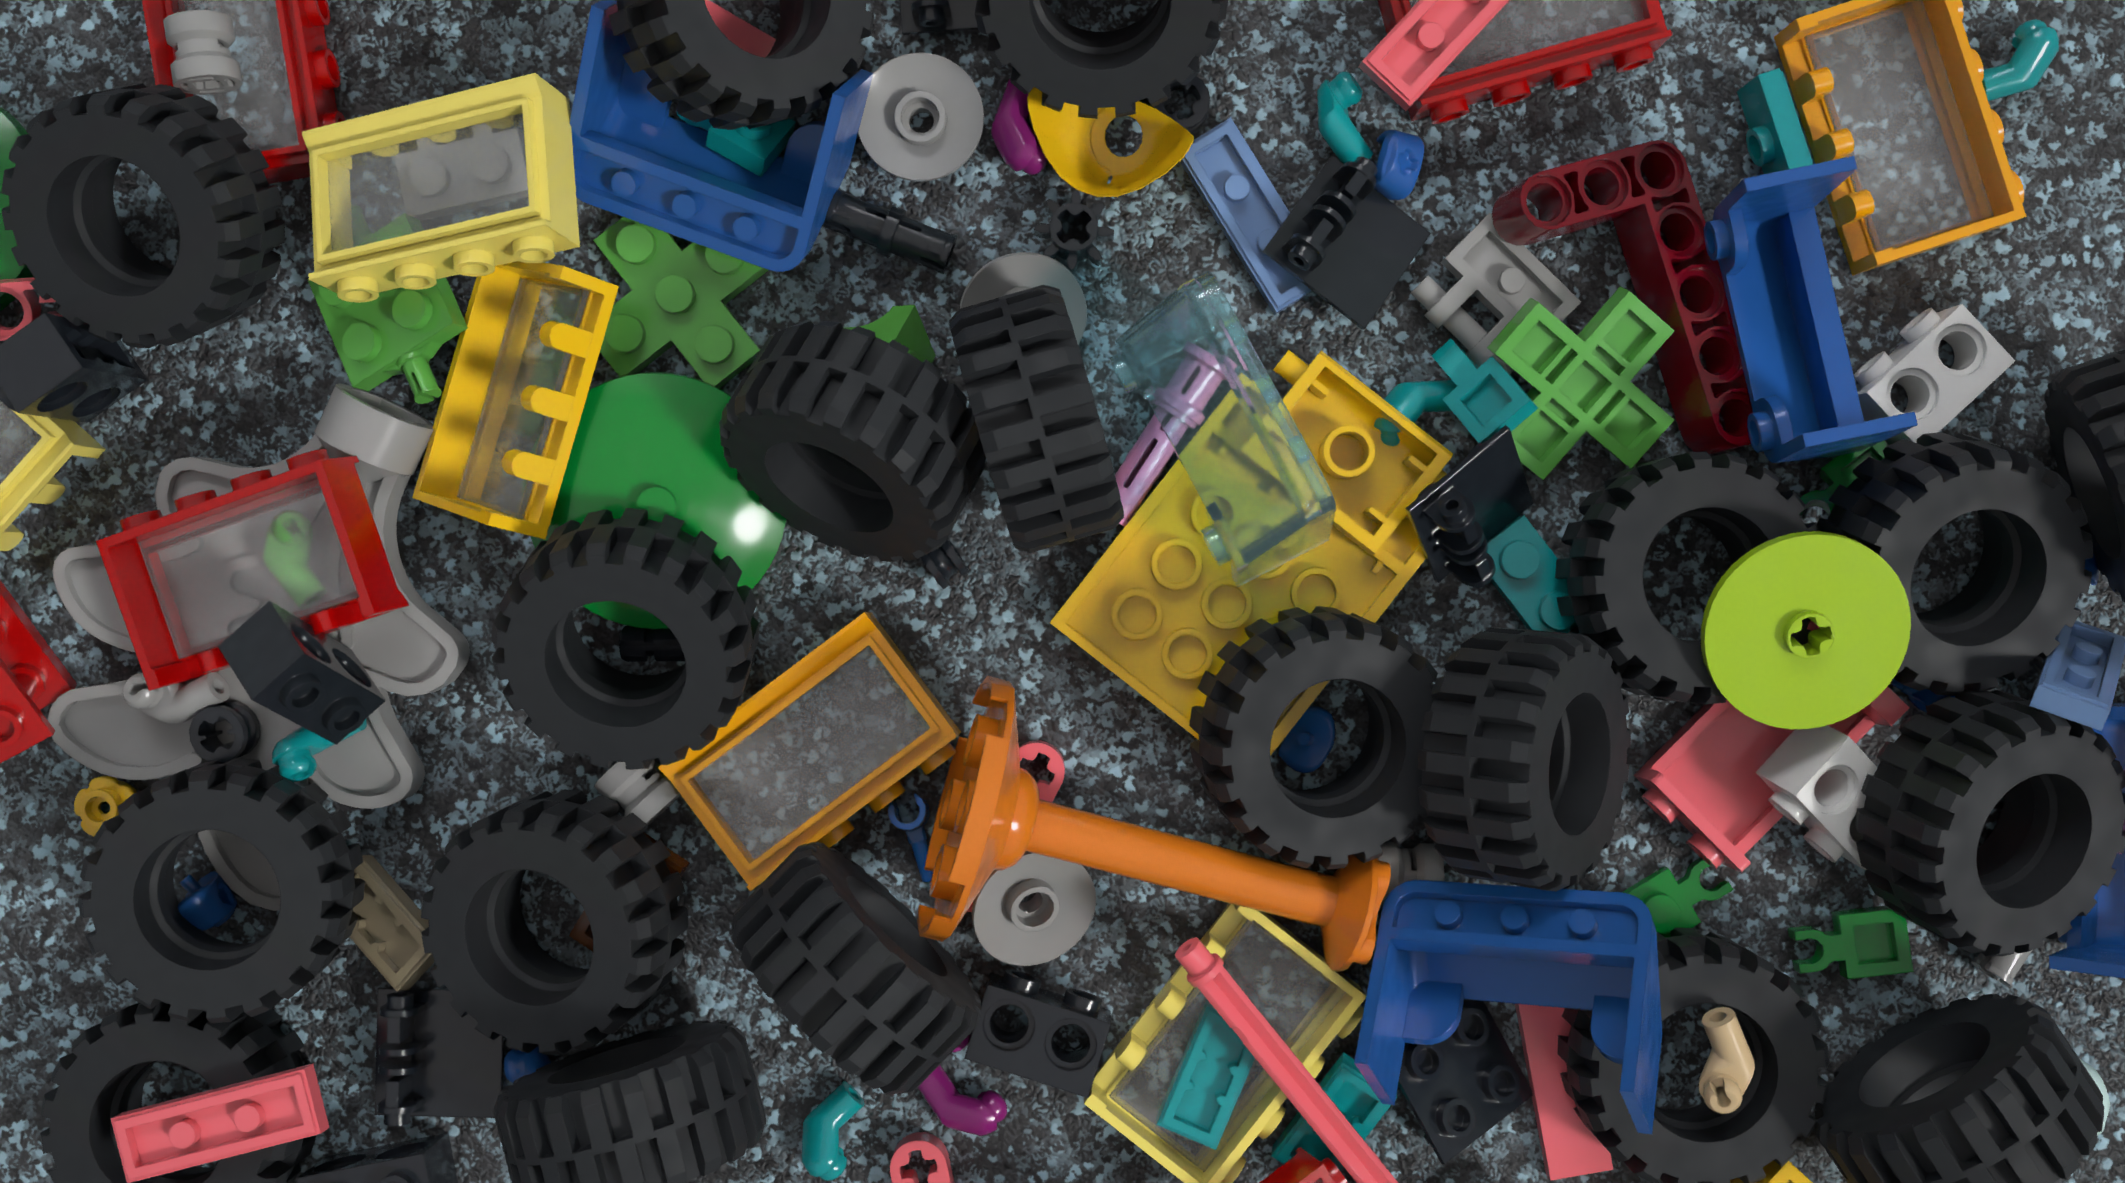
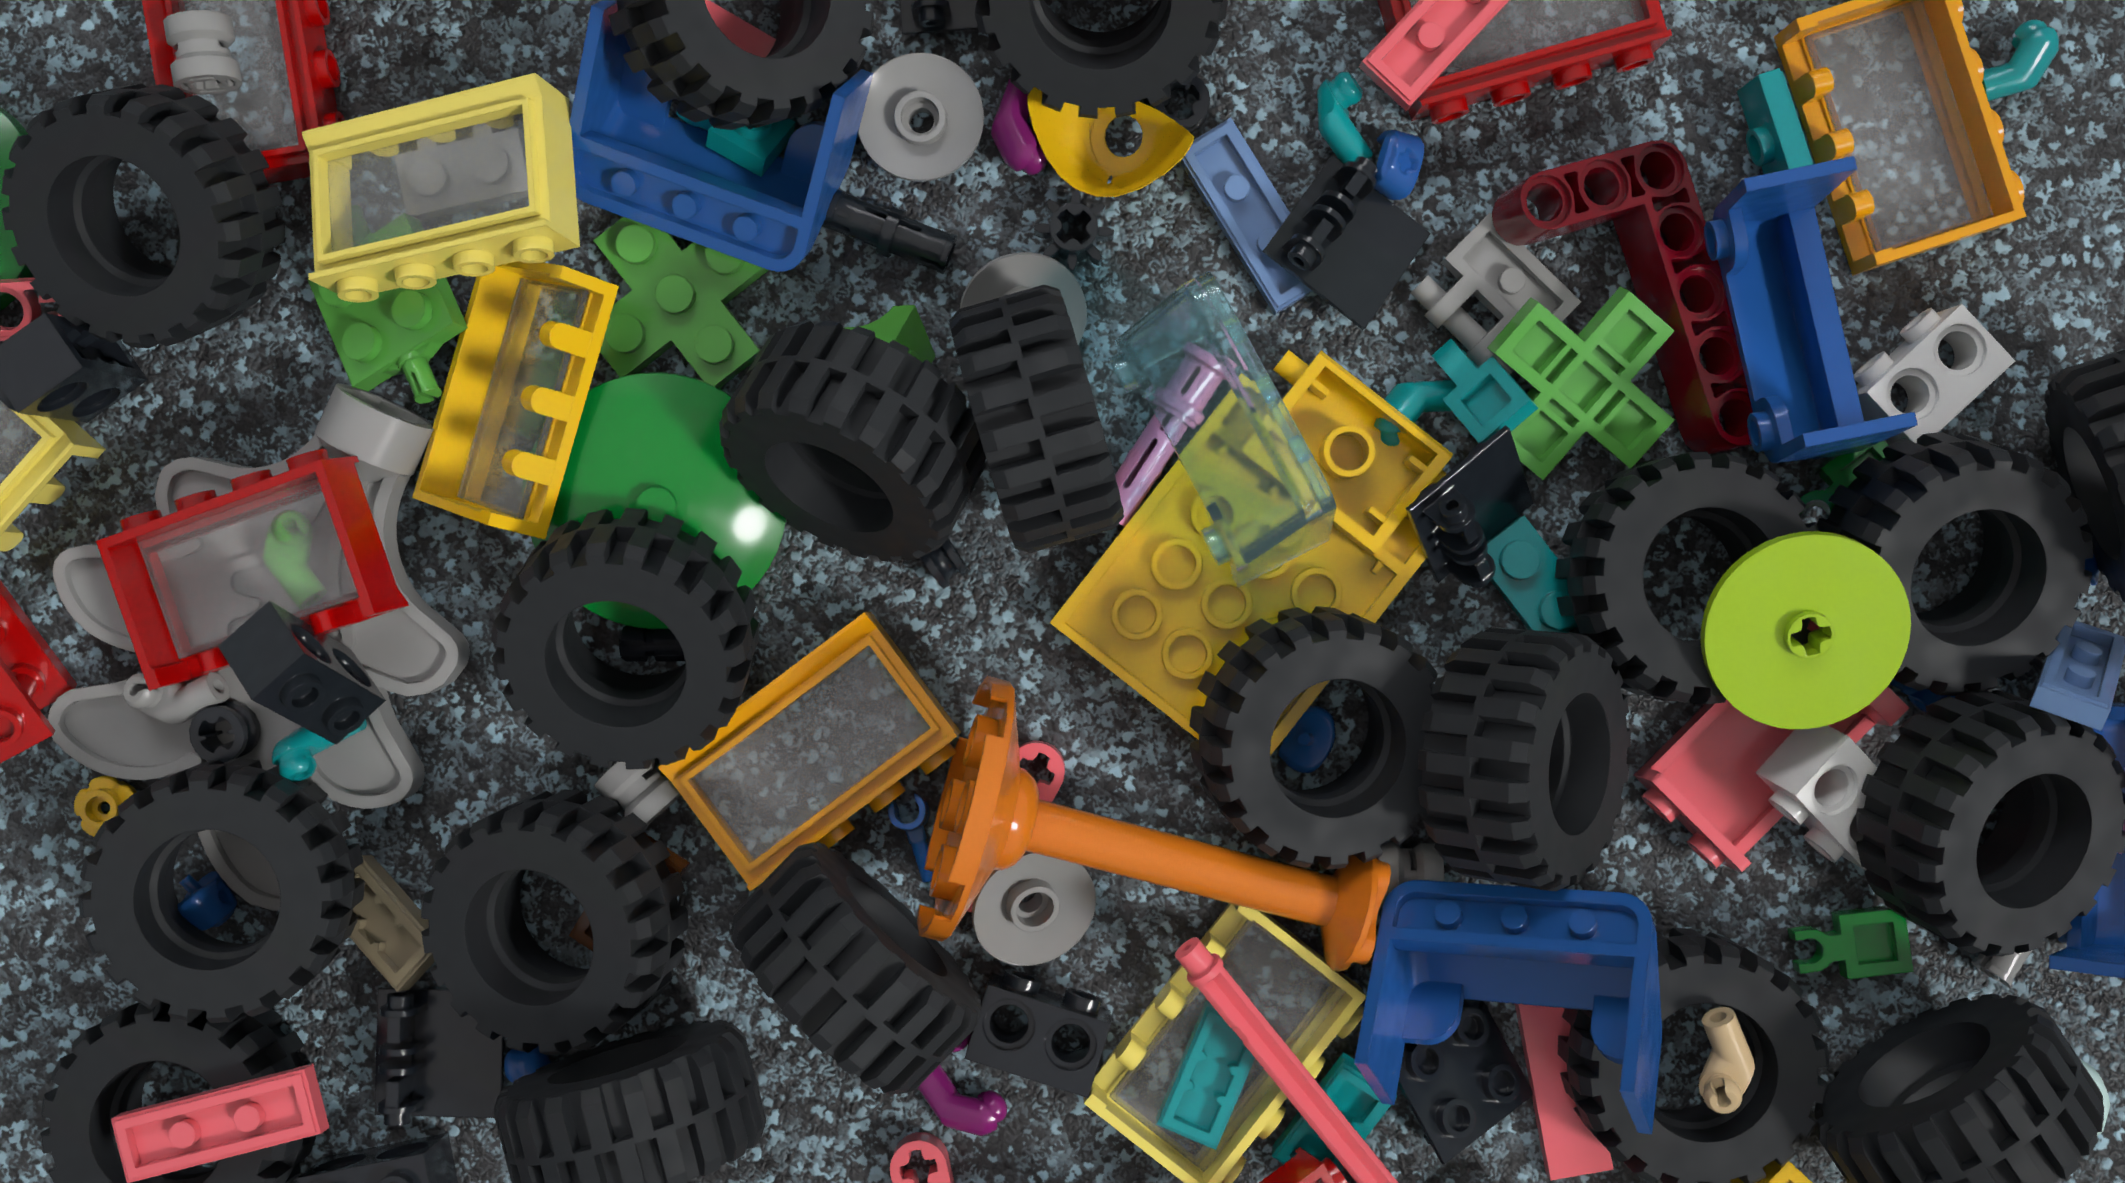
teal arm [801,1081,865,1181] -> none
green plate [1621,858,1733,938] -> none

